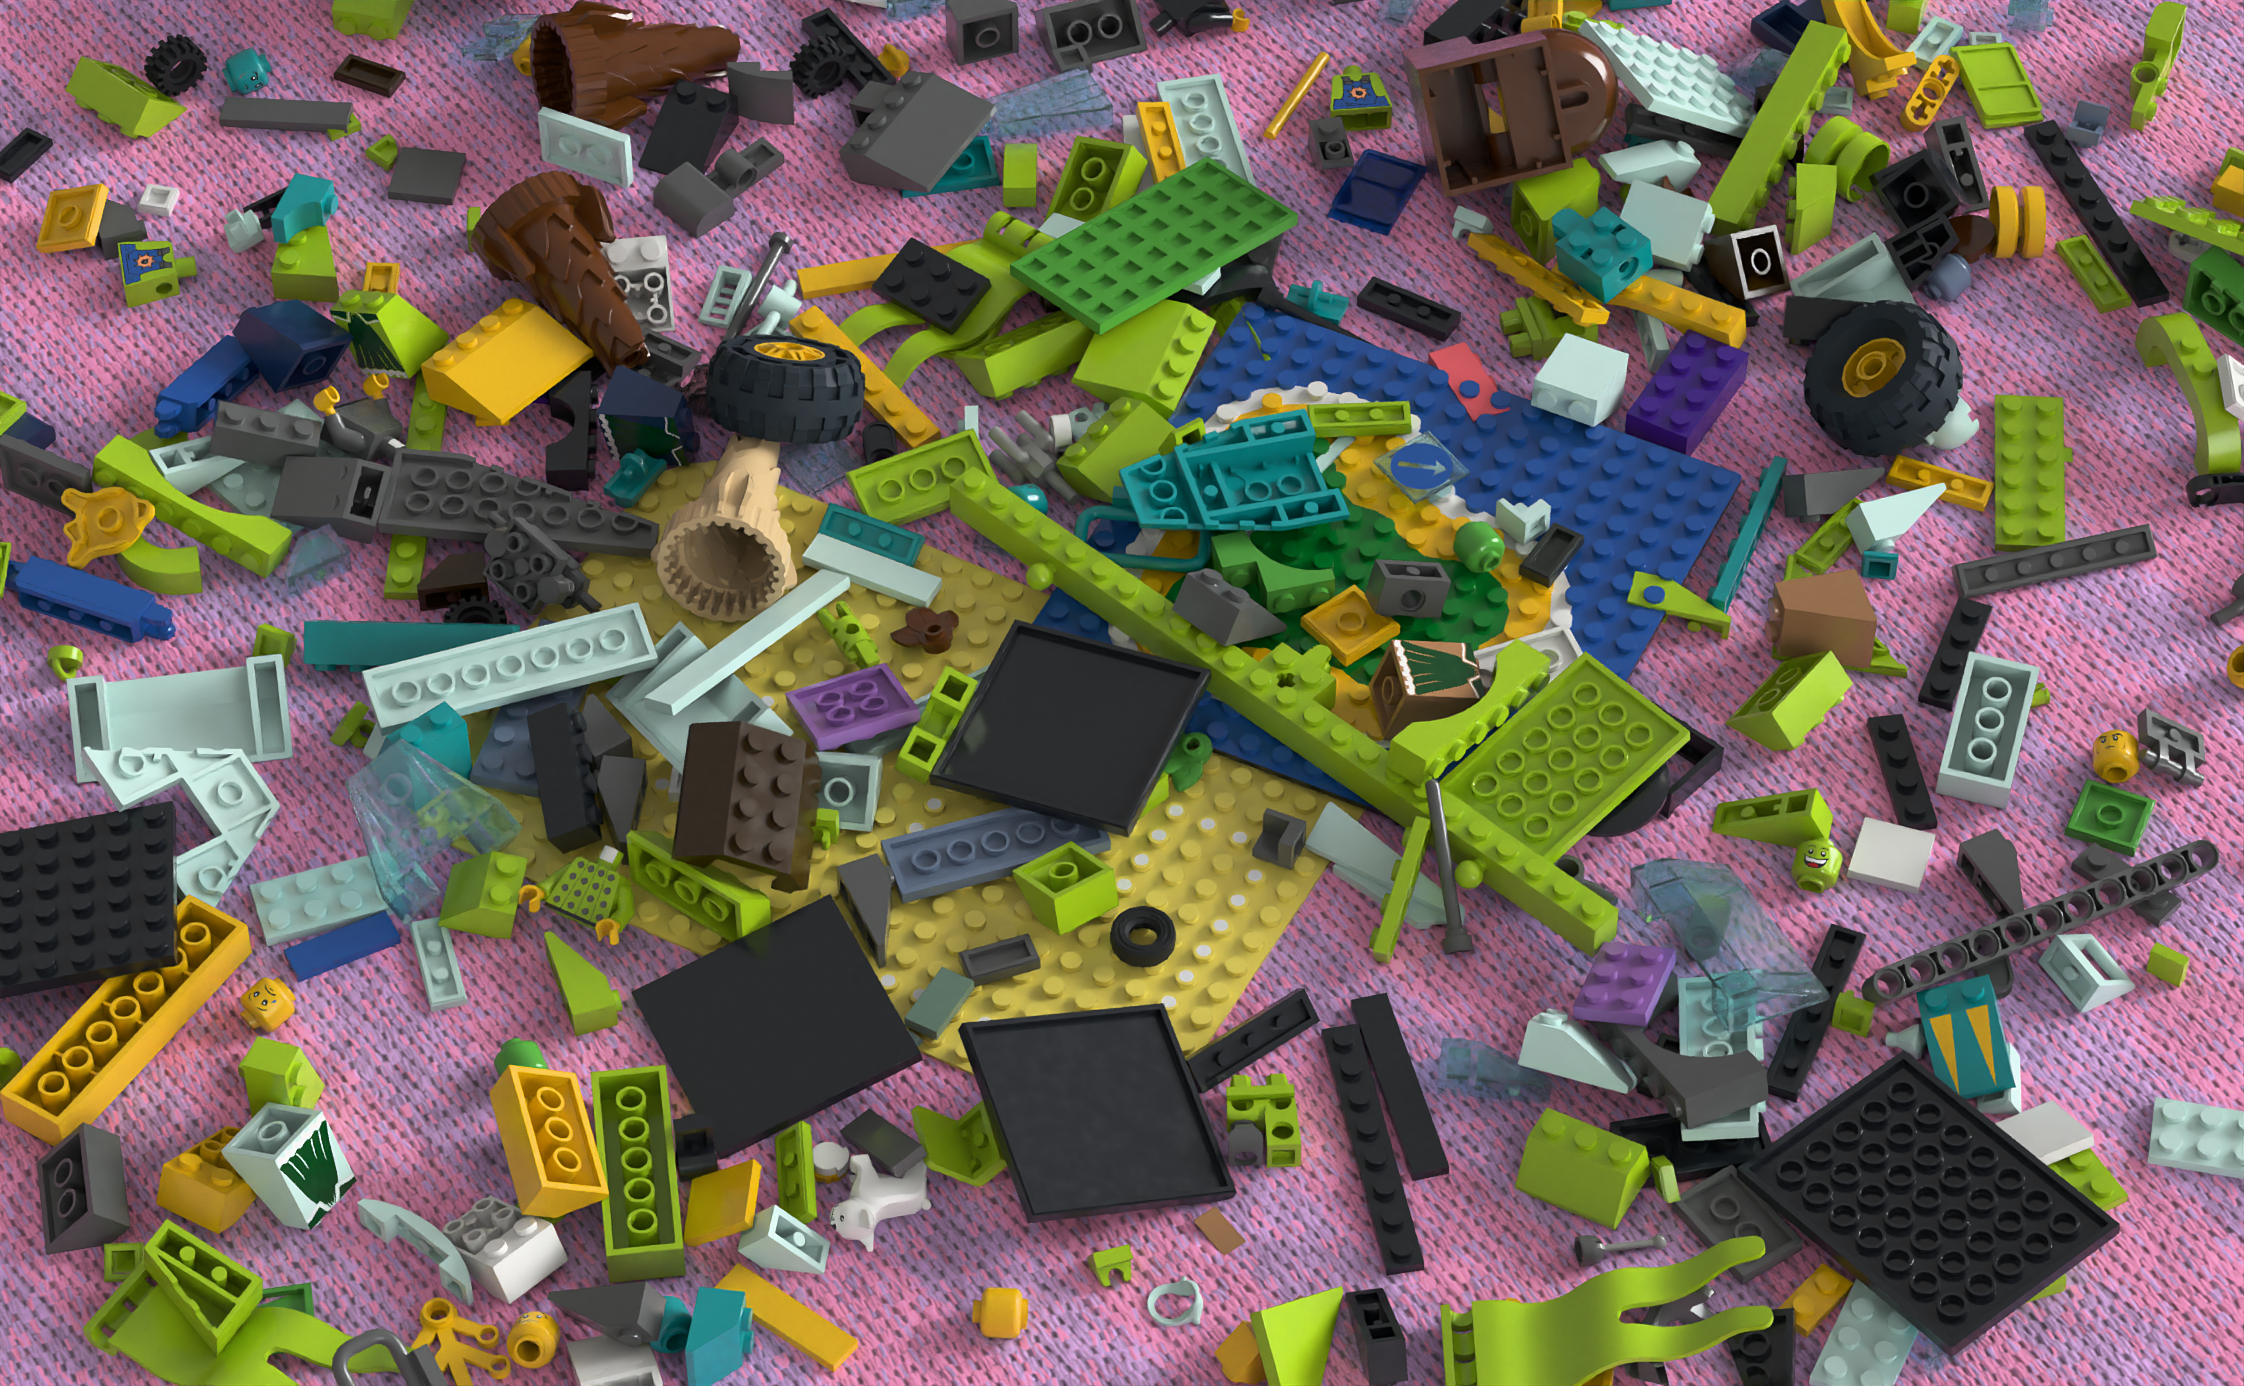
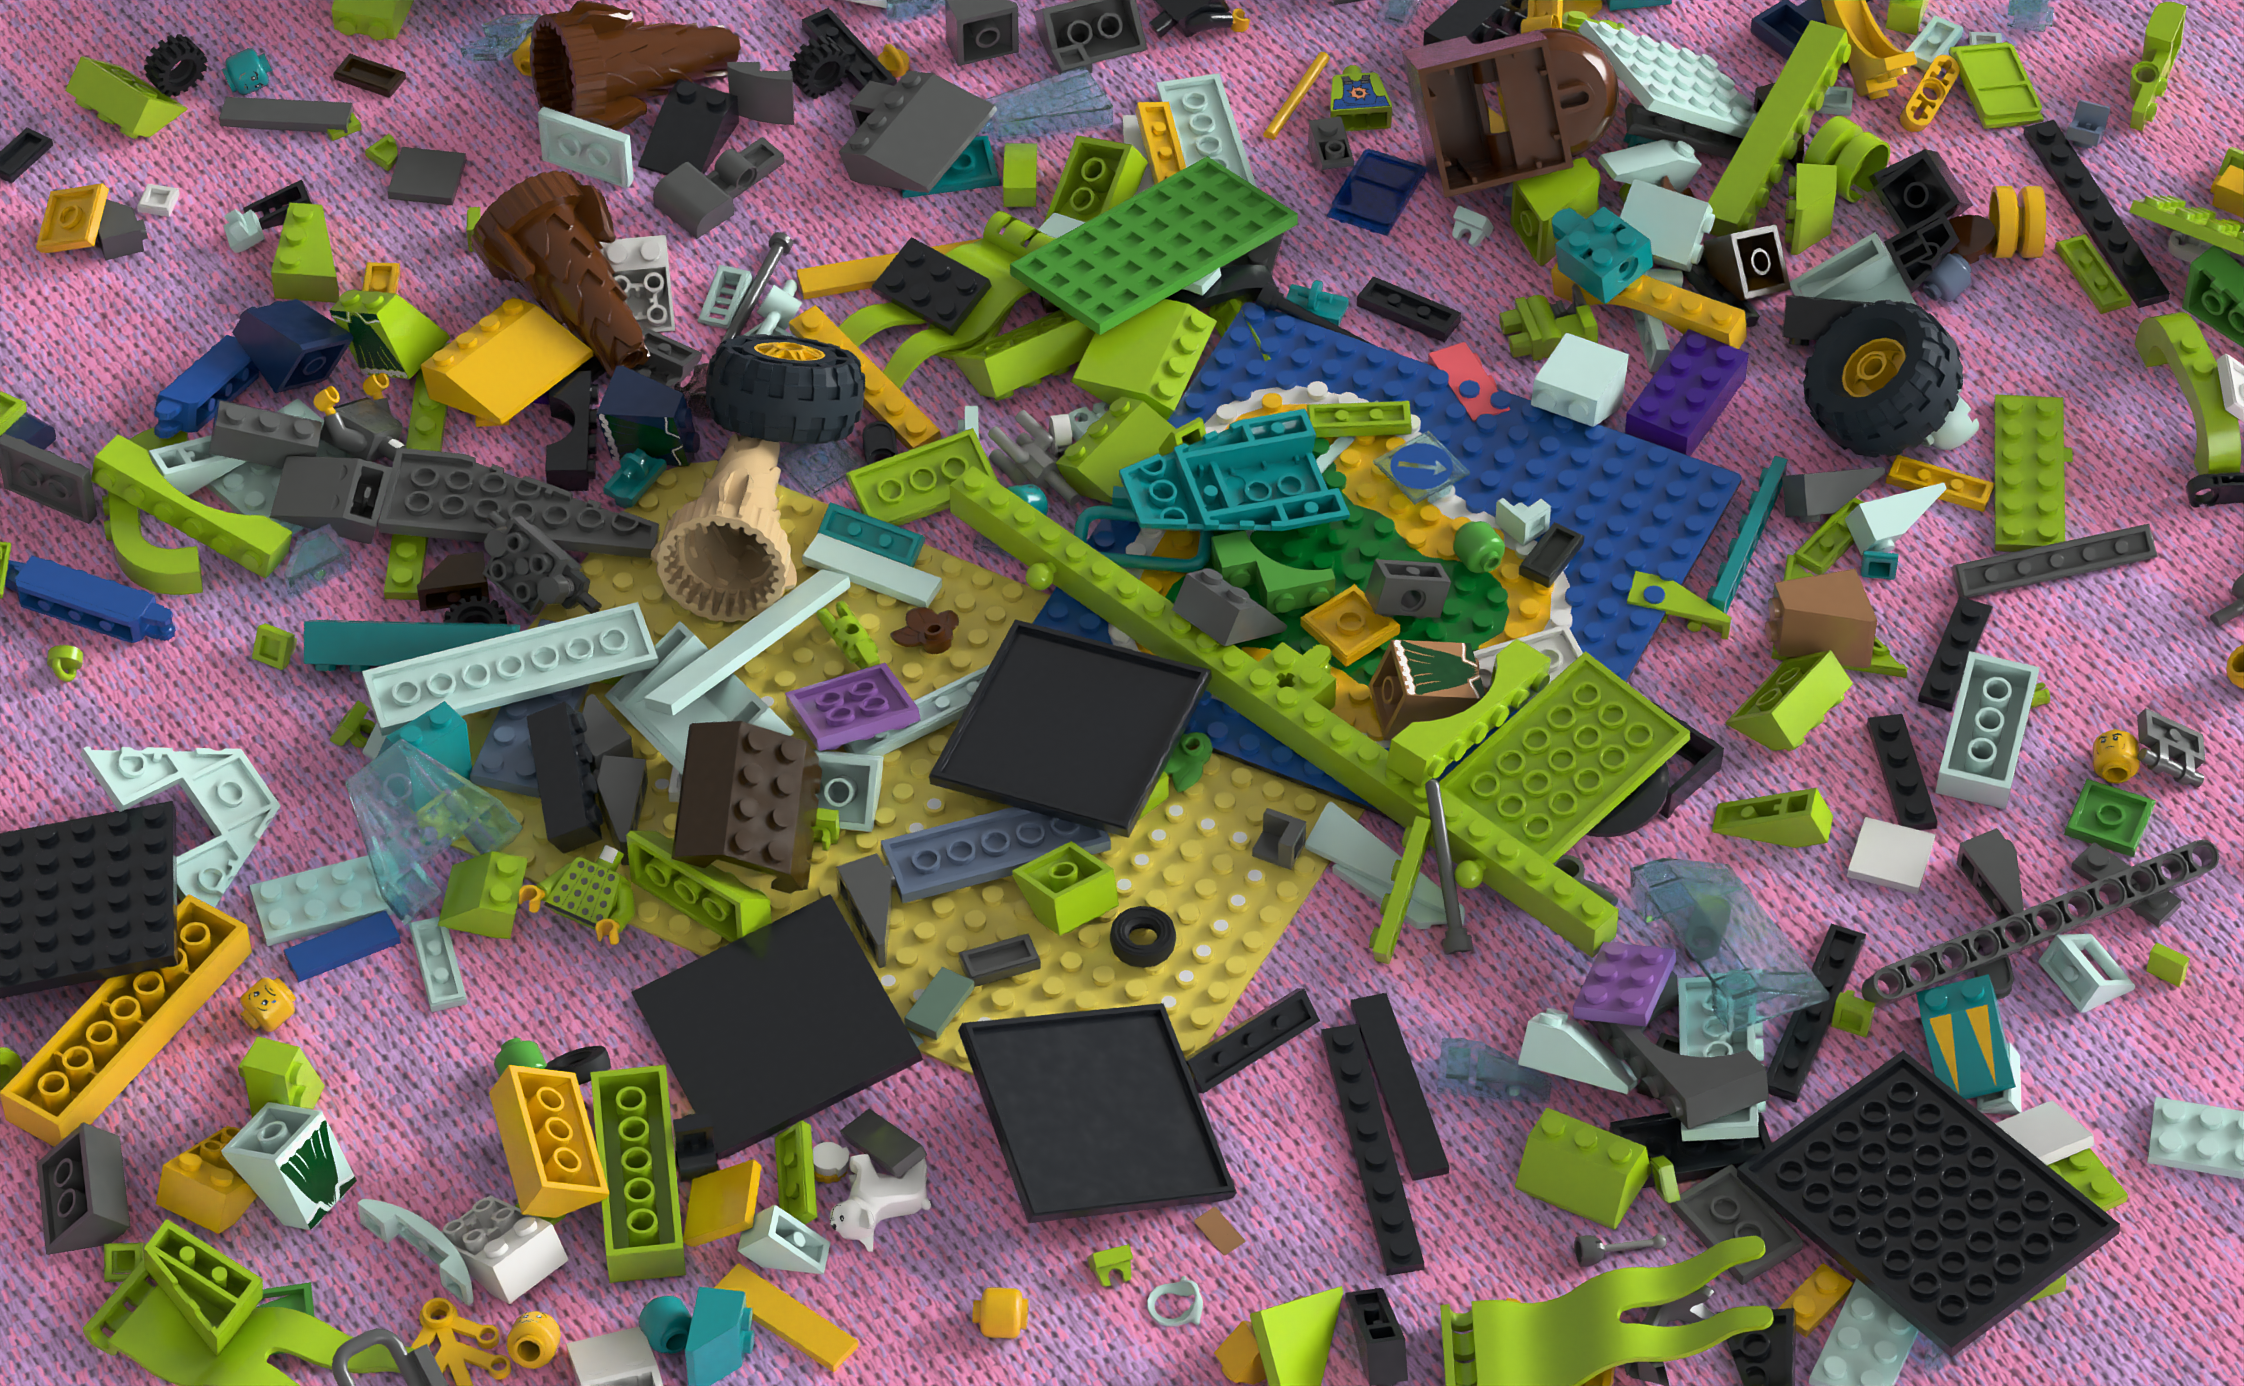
yellow tile [61,487,155,570] -> none
light aqua slope [66,654,293,784] -> none
lime torso [118,241,198,308] -> none
teal arch [271,173,338,244] -> none
lime slope [544,931,623,1036] -> none
dark grey slope [547,1281,667,1346] -> none
lime arch [894,665,978,785] -> none
lime bracket [911,1100,1007,1187] -> none
lime hips [1226,1073,1301,1168] -> none
yellow plate [1467,232,1610,327] -> none
clear light blue slope [1722,46,1791,93] -> none
lime head [1791,837,1843,894] -> none
light aqua rock [1886,1024,1927,1059] -> none
dark grey slope [1923,116,1989,214] -> none
none -> black tyre [545,1045,611,1085]

